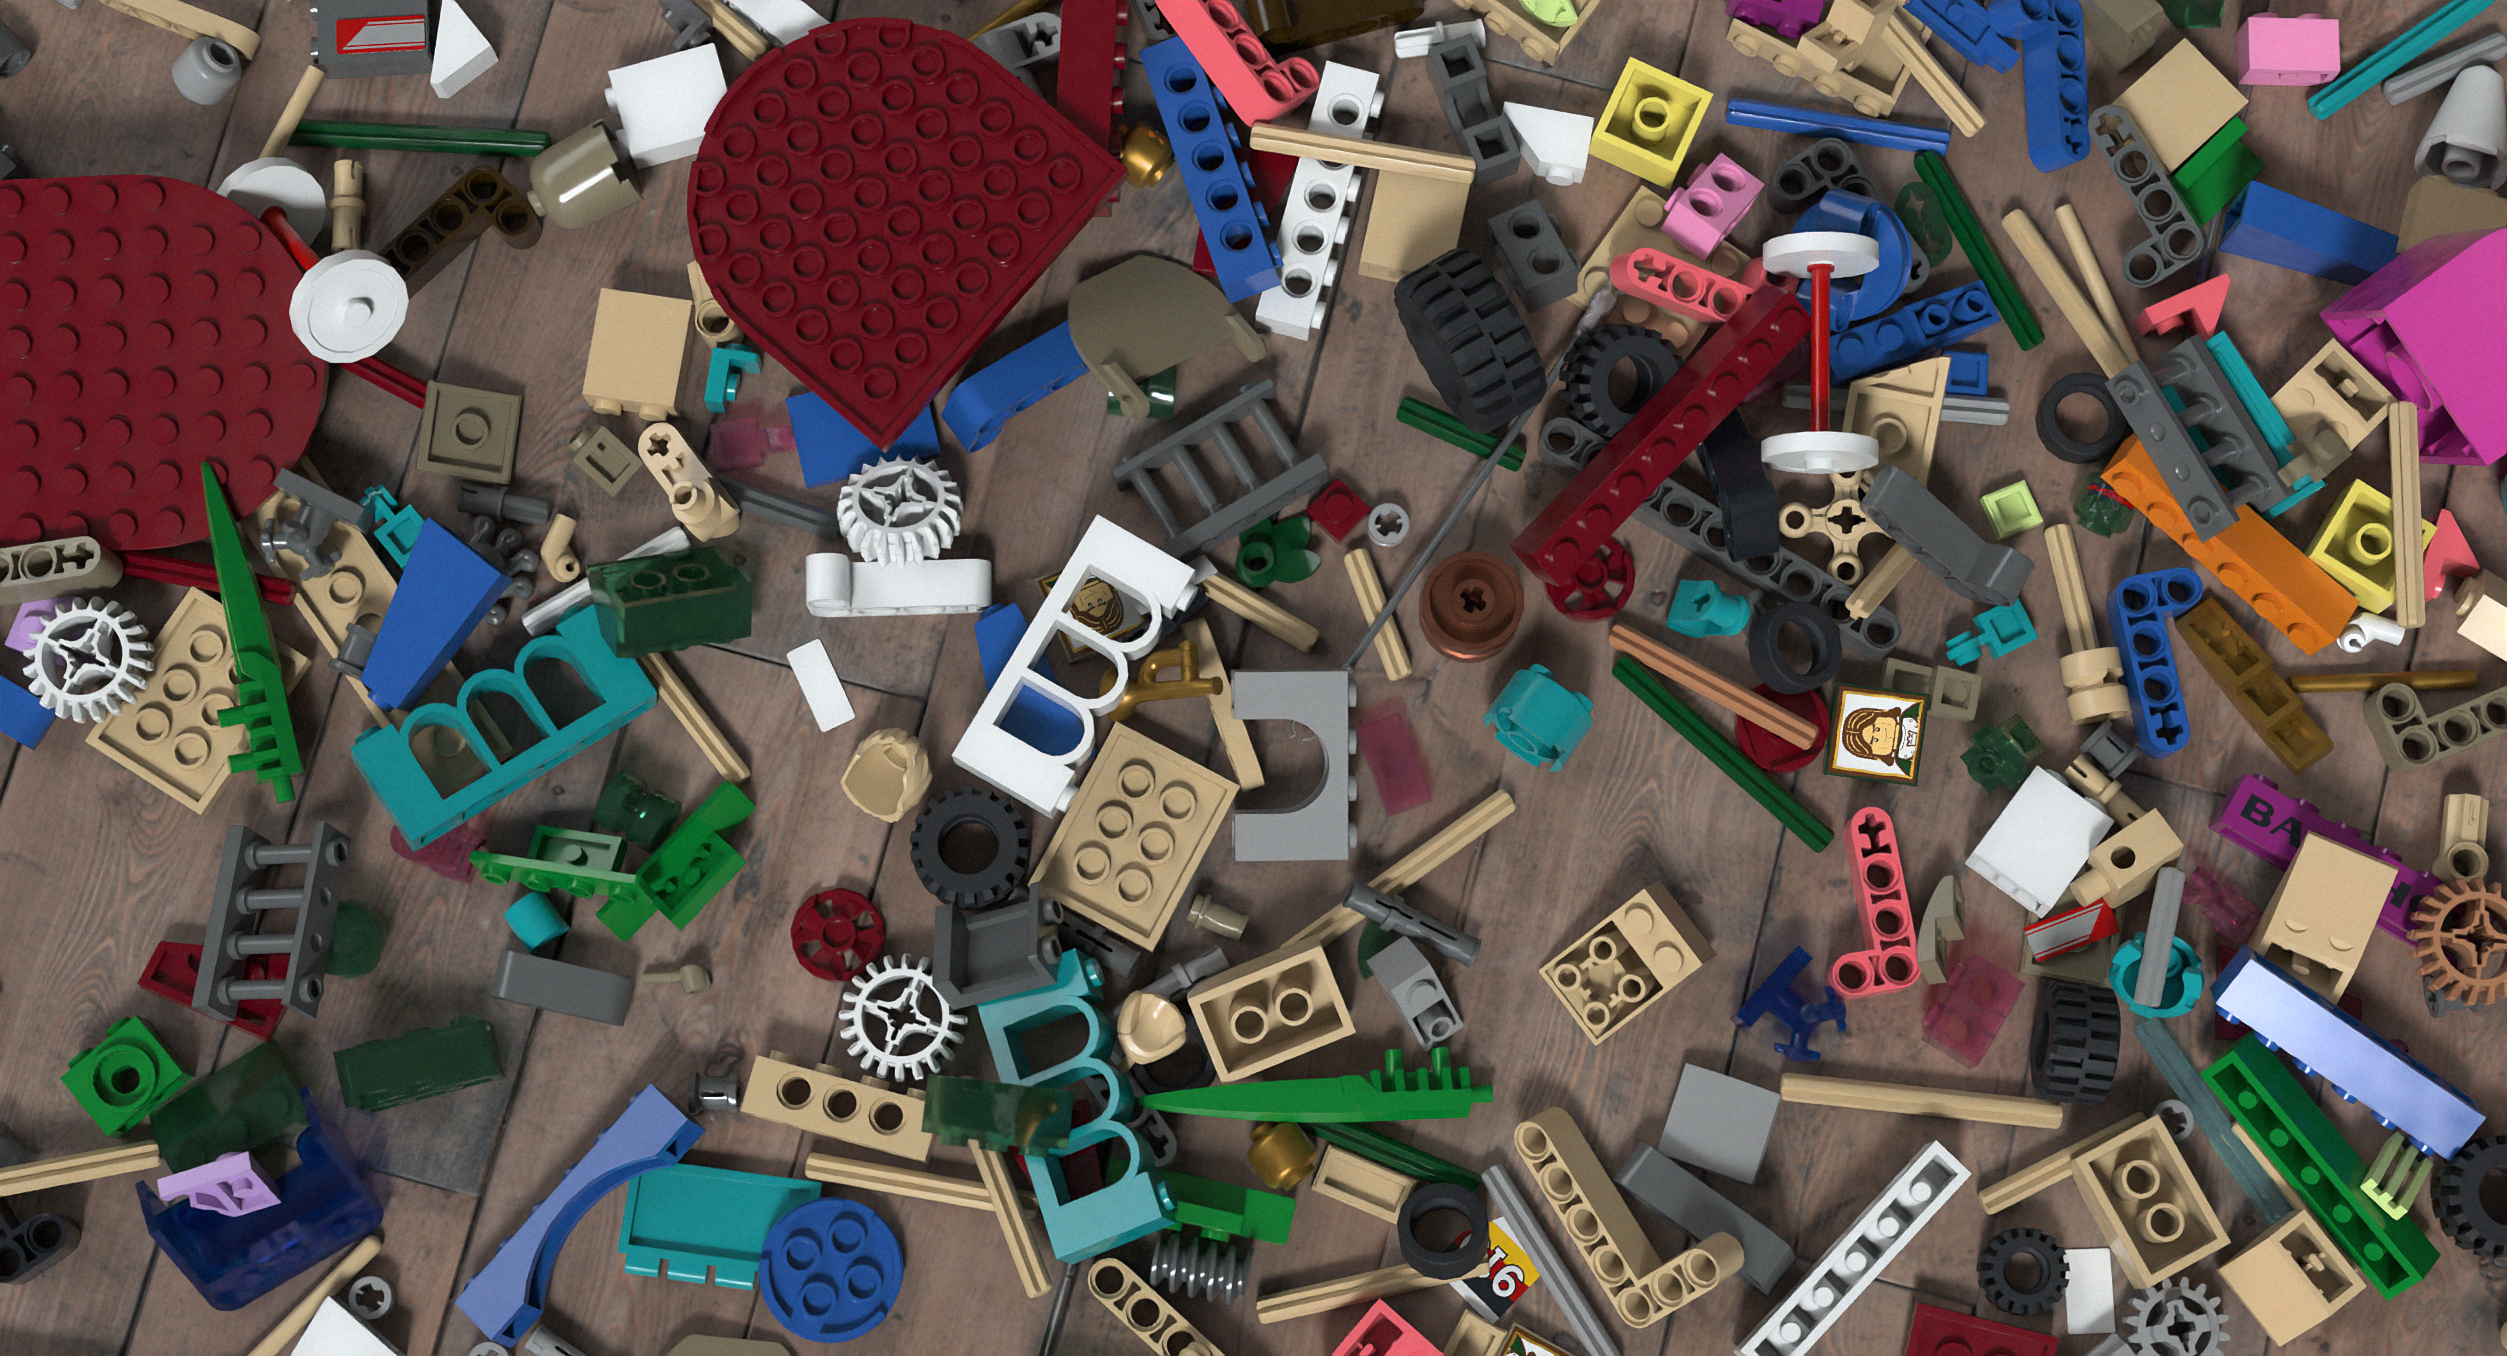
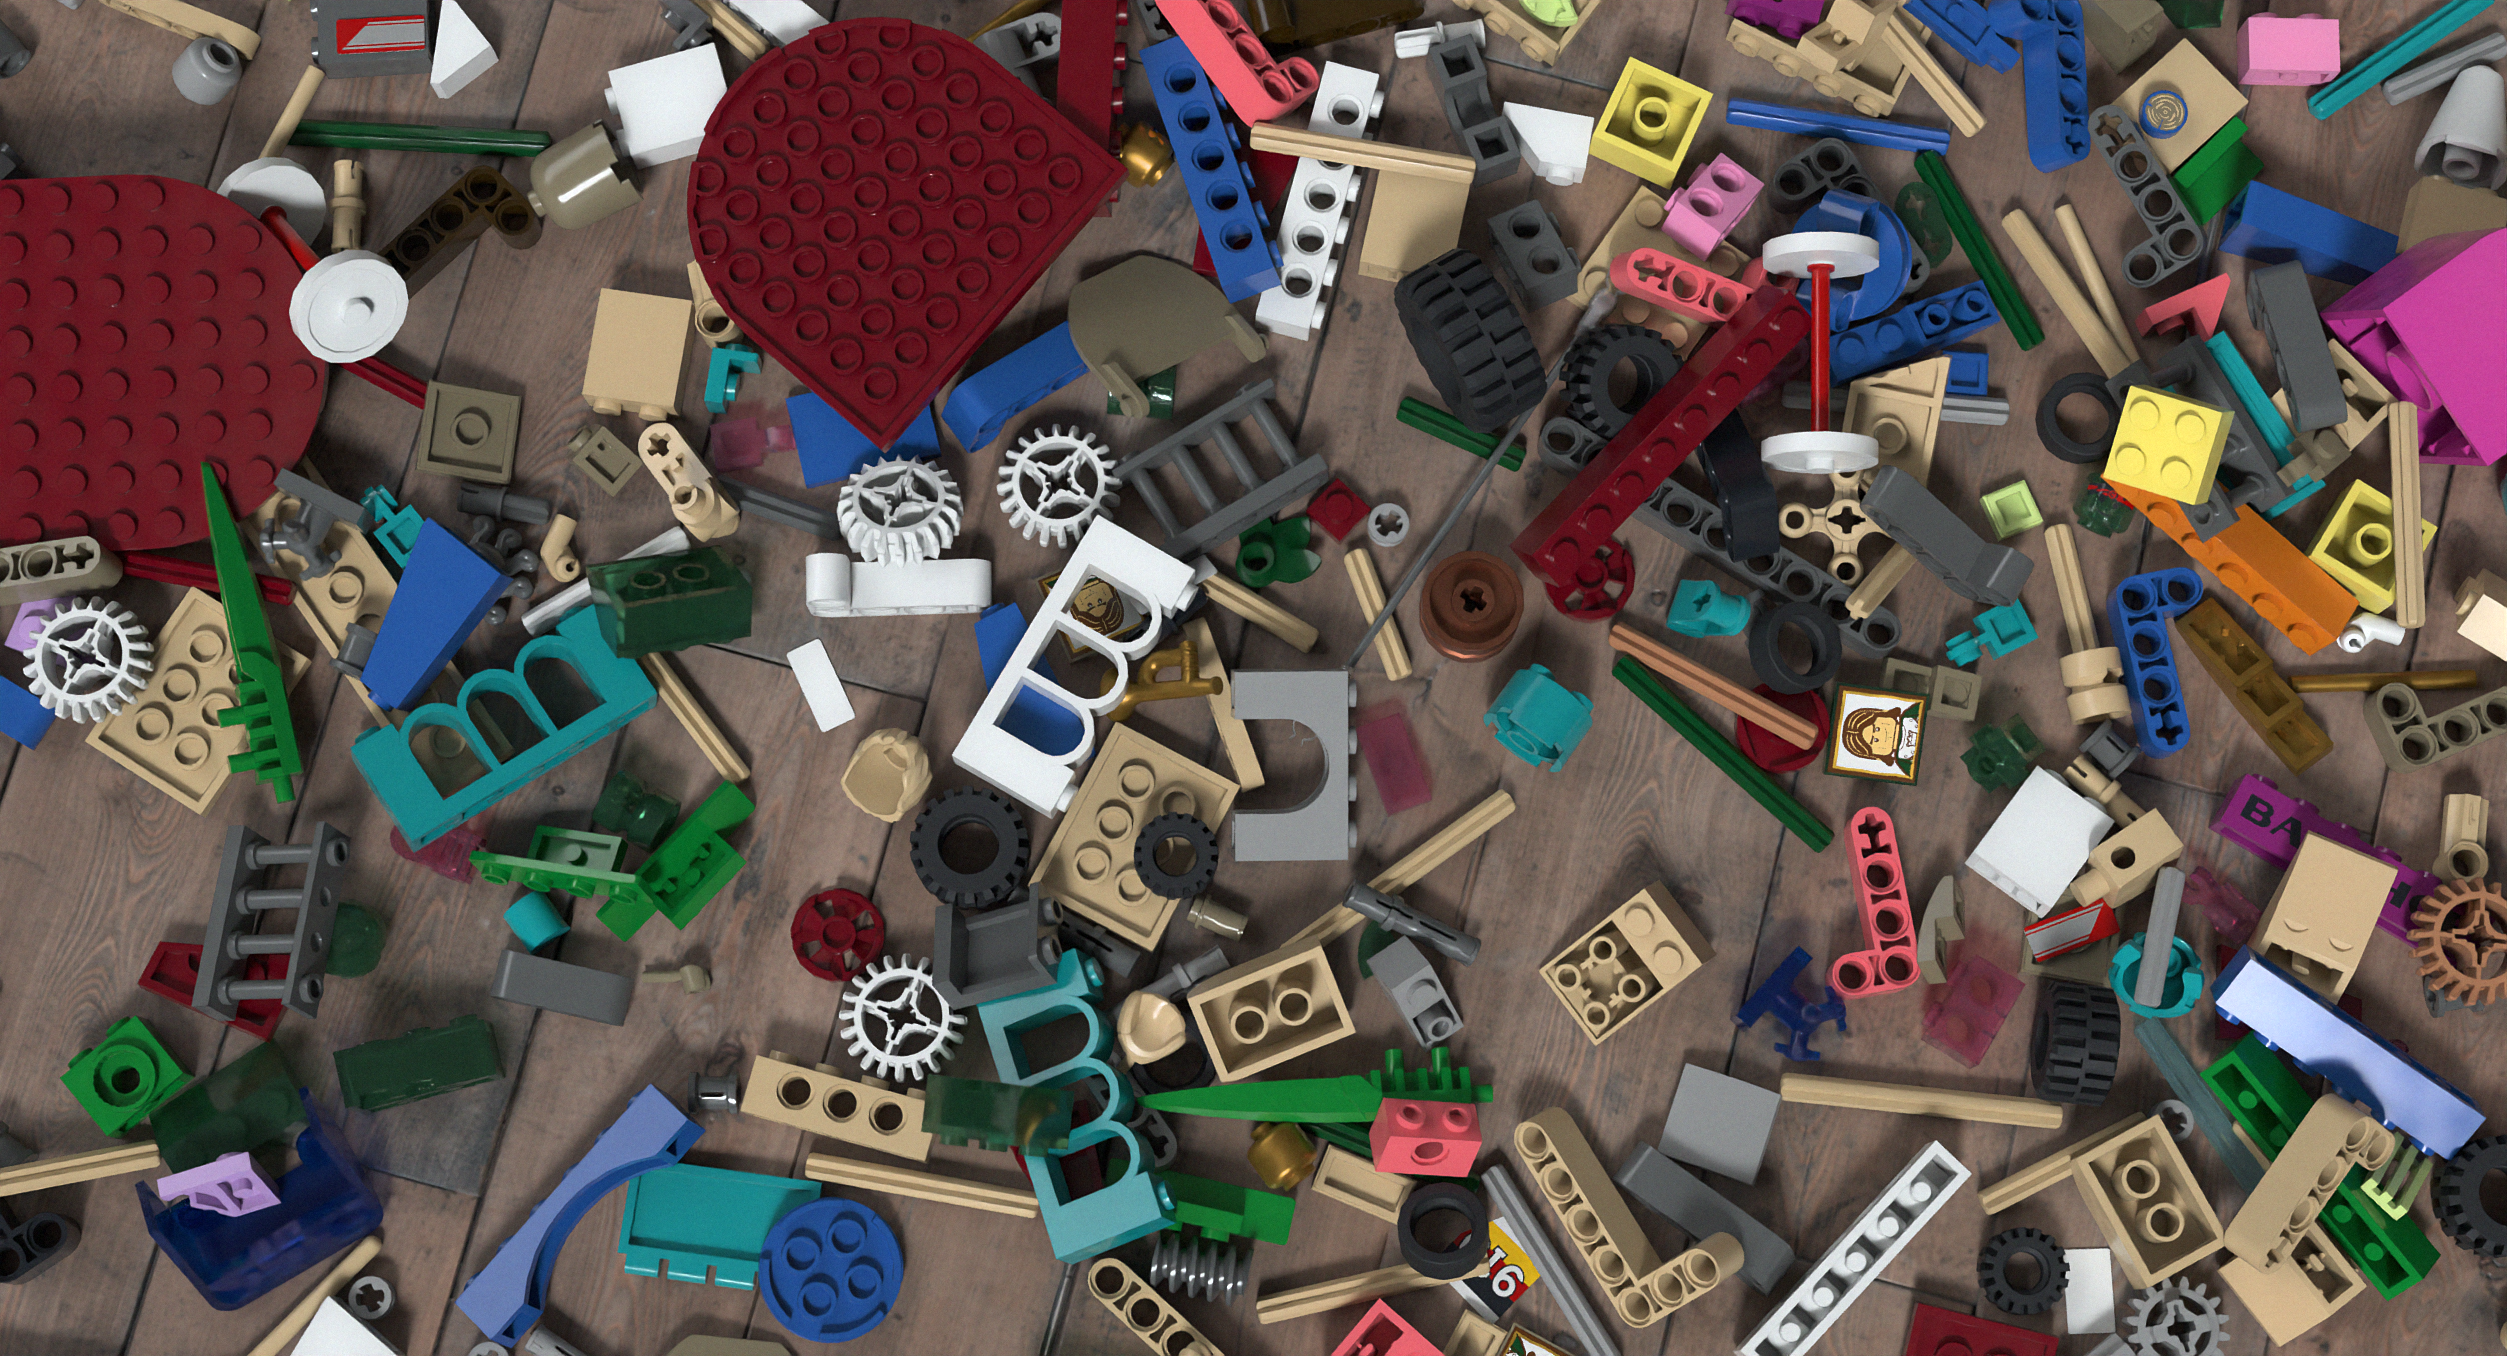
tan axle [949,1076,1052,1298] -> none
coral slope [2423,508,2480,604] -> none
none -> white gear [997,424,1122,549]
none -> black tyre [1133,812,1219,900]
none -> coral brick [1369,1098,1482,1177]
none -> light yellow brick [2103,385,2235,505]
none -> tile [2139,90,2188,139]
none -> tan beam [2224,1093,2395,1275]
none -> dark grey beam [2246,260,2348,433]

